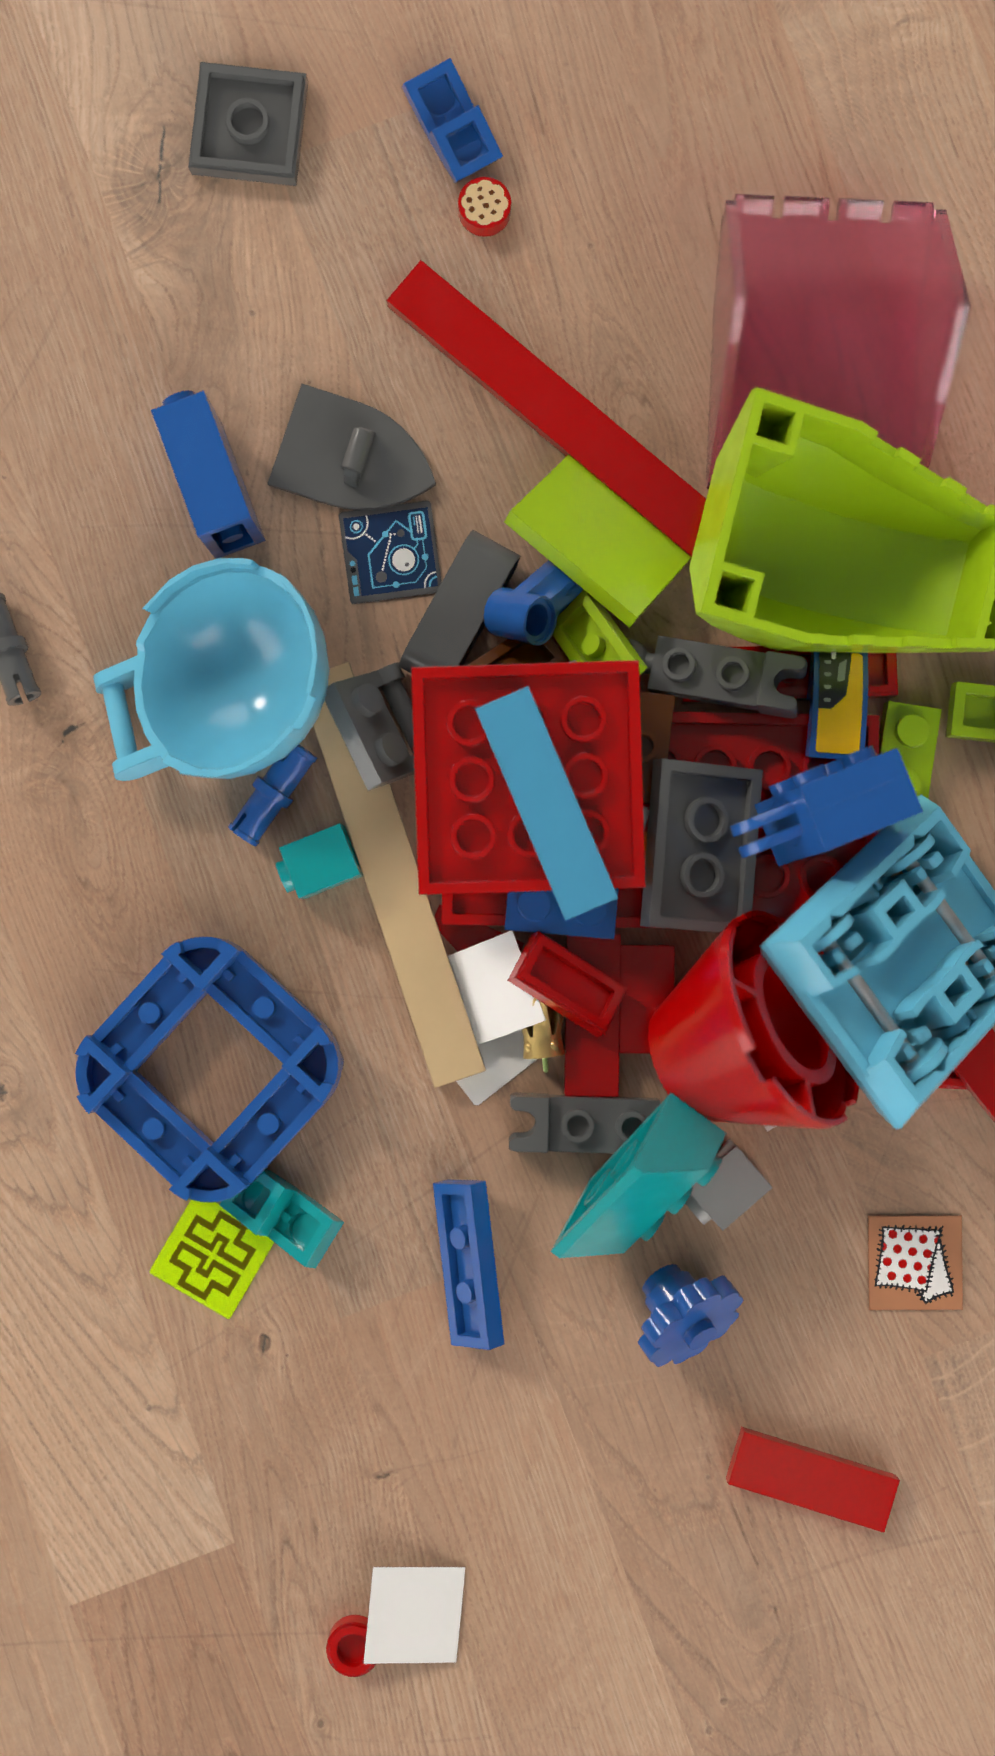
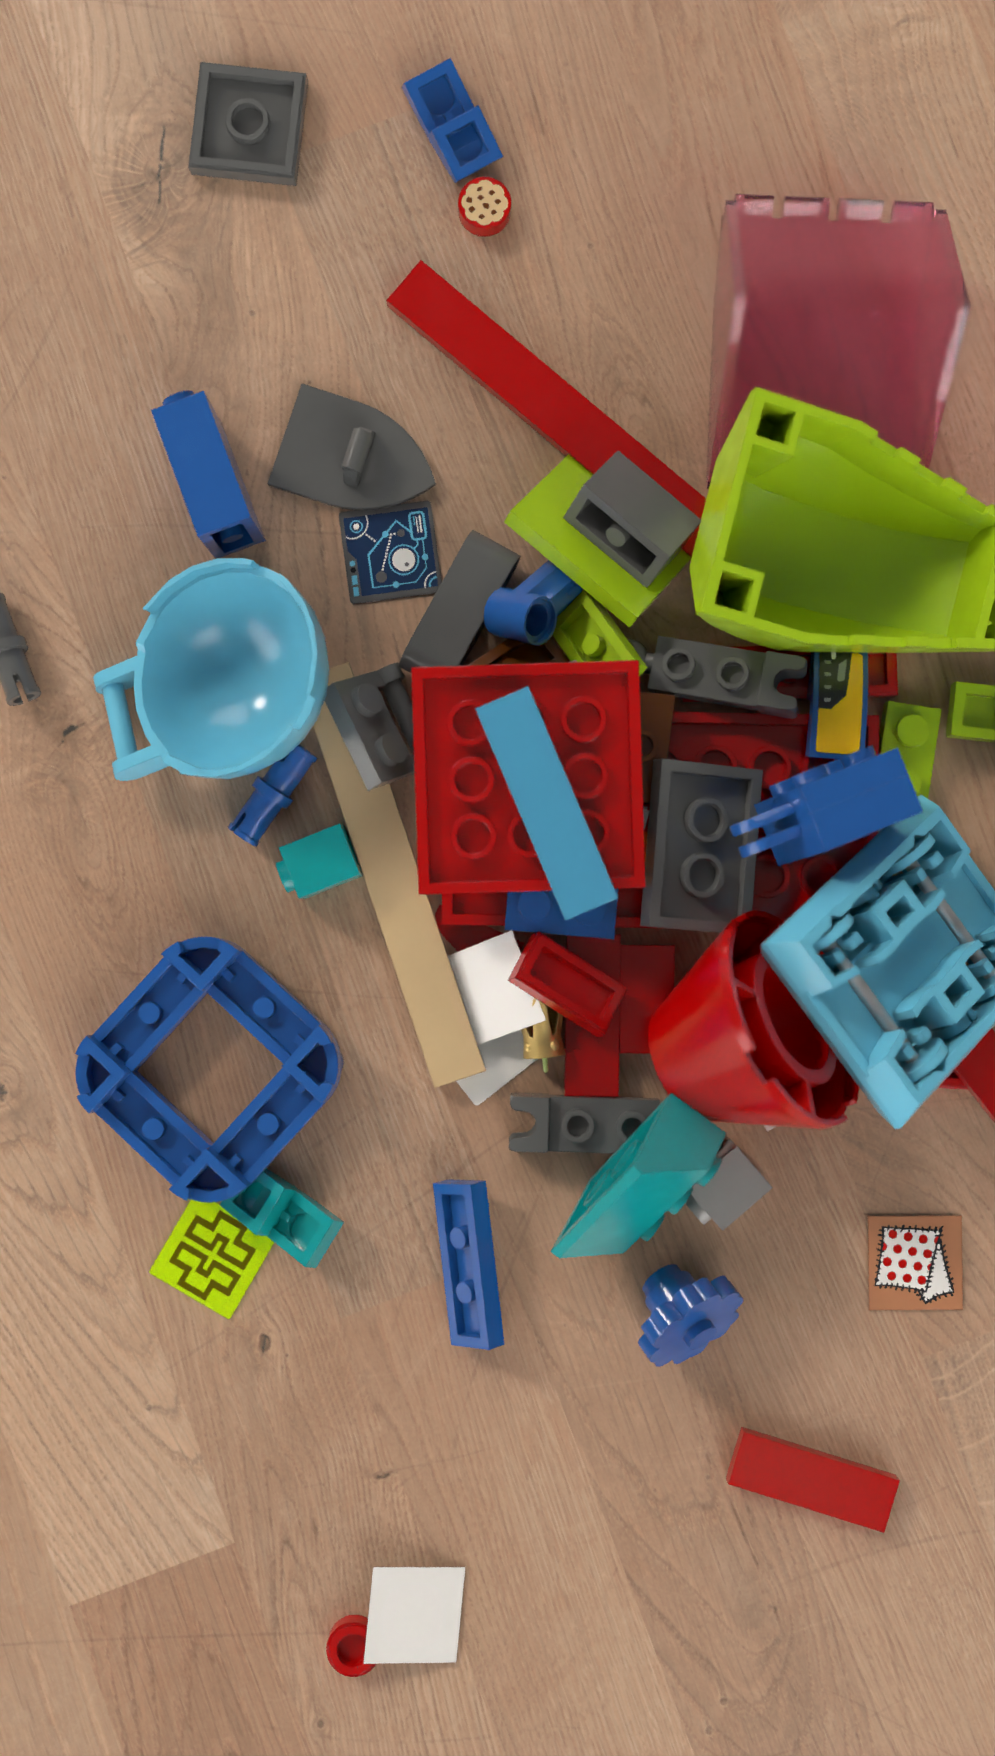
none -> dark grey brick [563,451,701,588]

